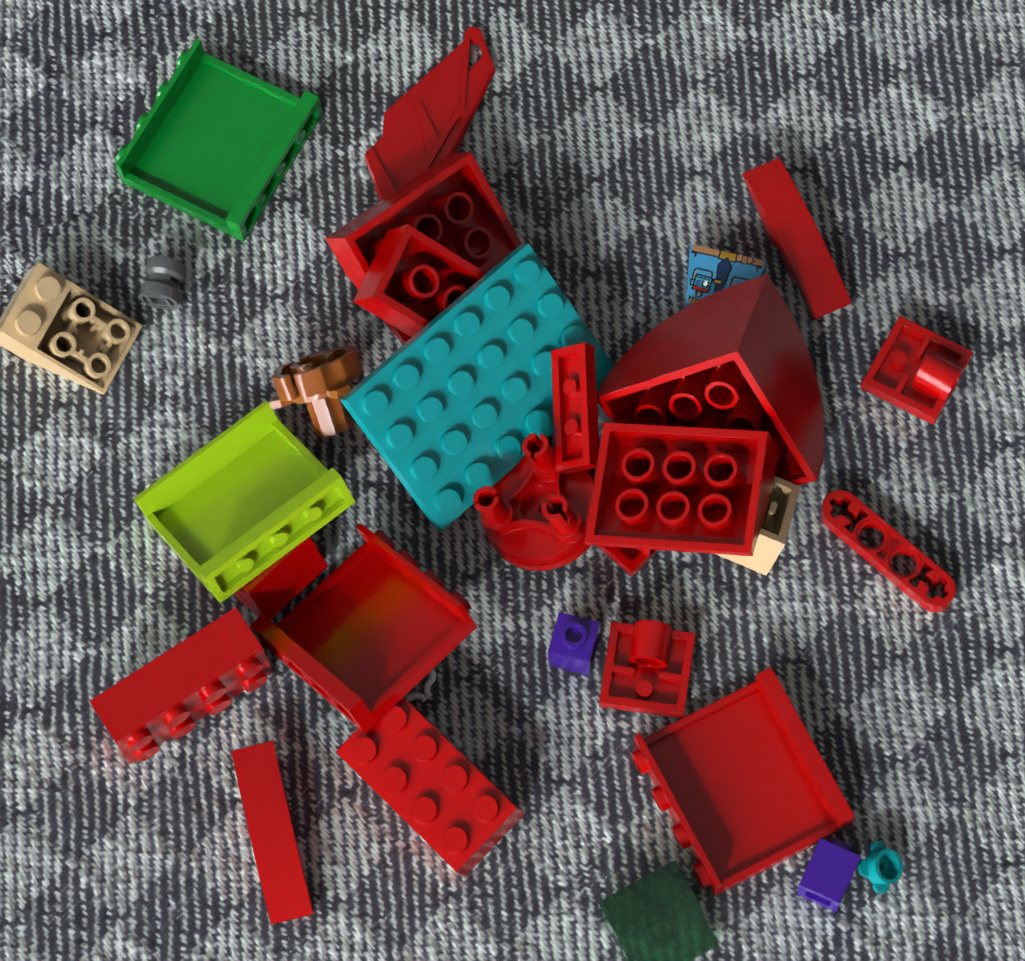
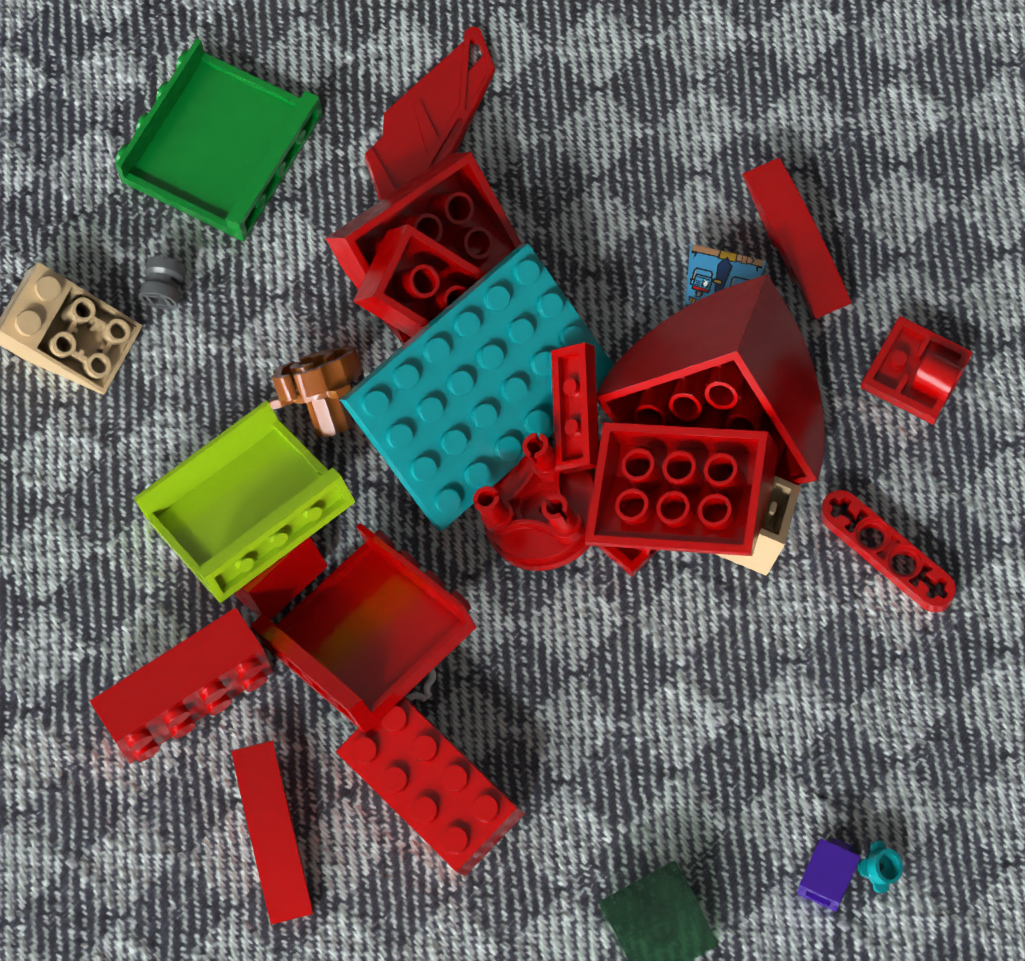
dark purple brick [548,612,601,676] -> none
red plate [599,620,695,719] -> none
red panel [630,667,855,896] -> none

